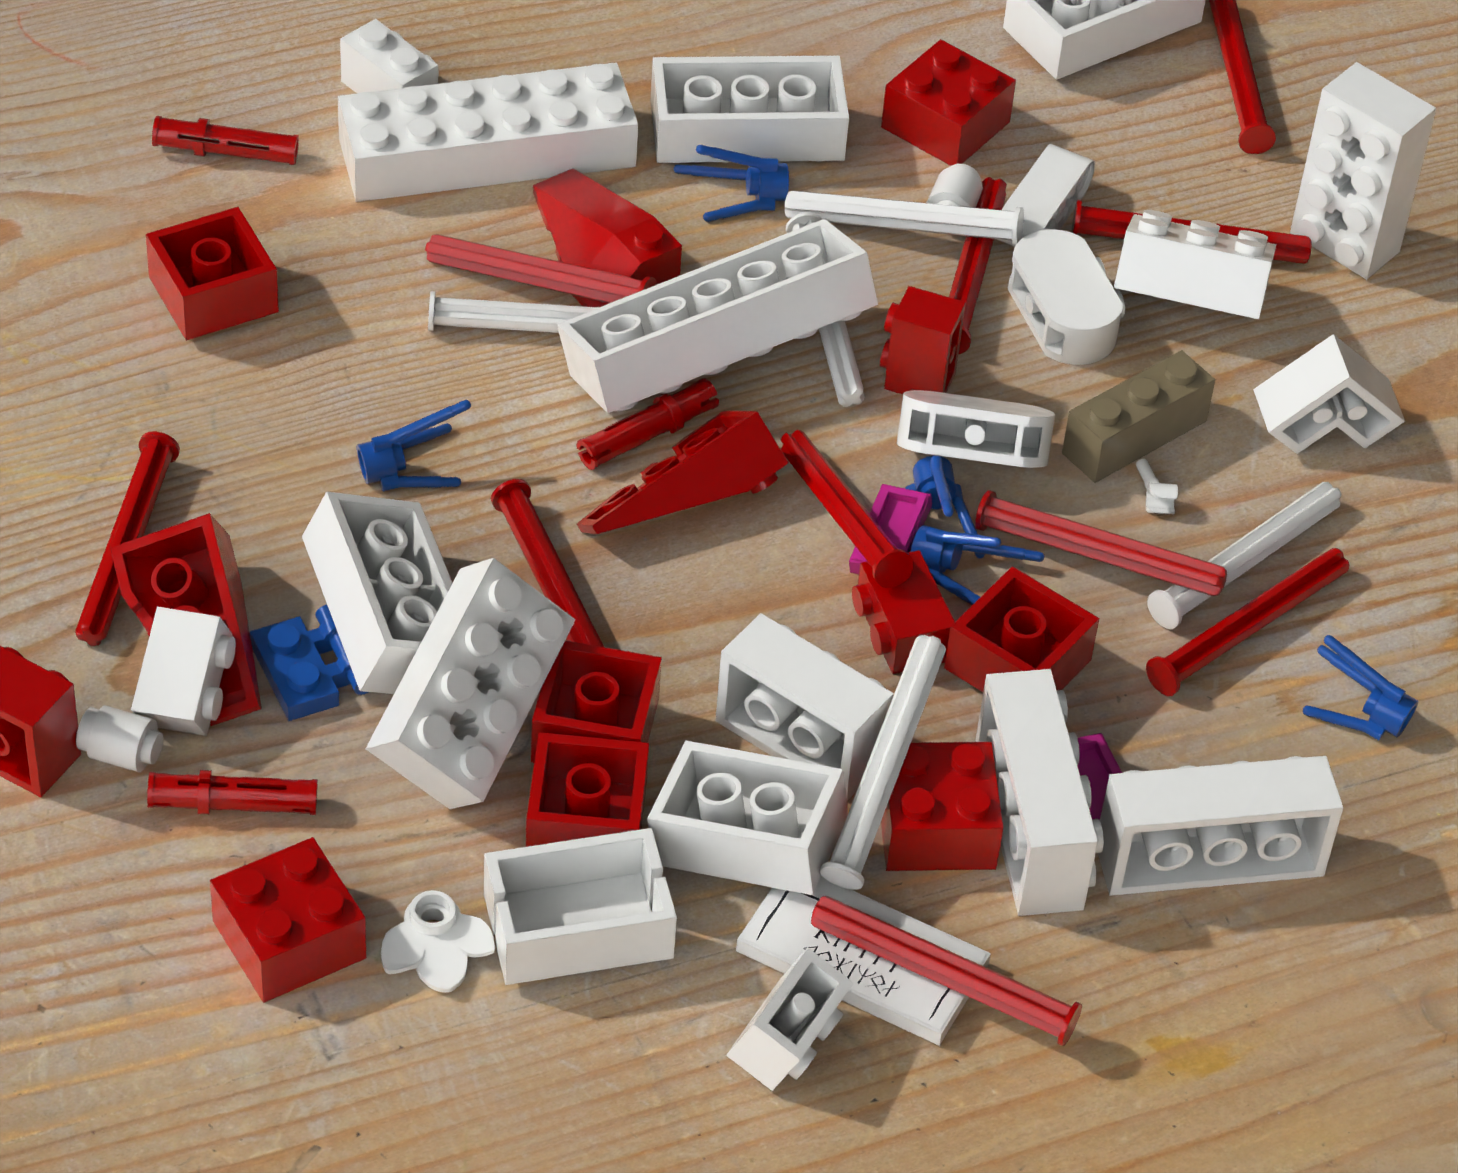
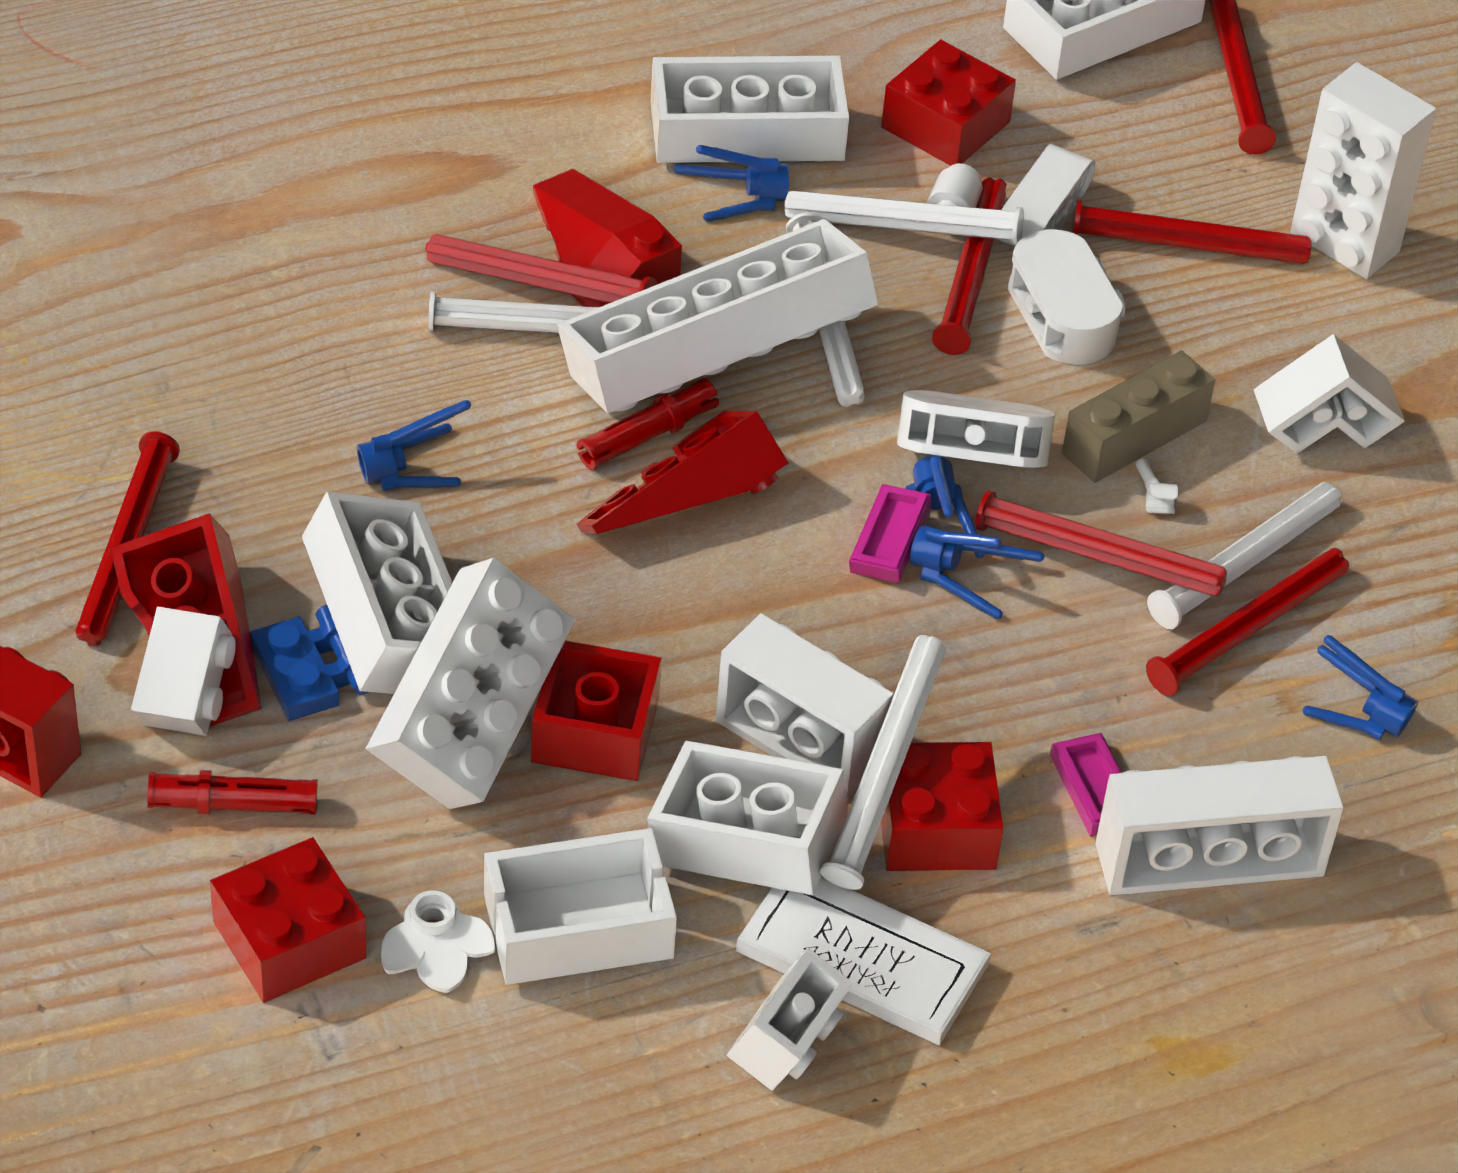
white brick [76,705,163,772] -> none
red brick [146,207,279,341] -> none
red pin [152,116,299,165] -> none
white brick [338,62,638,202] -> none
white brick [340,19,439,93] -> none
red axle [491,479,604,647] -> none
red brick [526,732,649,847] -> none
red axle [780,430,914,588] -> none
red axle [811,896,1082,1046] -> none
red brick [852,550,955,674] -> none
red brick [880,286,966,395] -> none
red brick [944,566,1100,692] -> none
white brick [975,669,1104,916] -> none
white brick [1114,210,1277,319] -> none

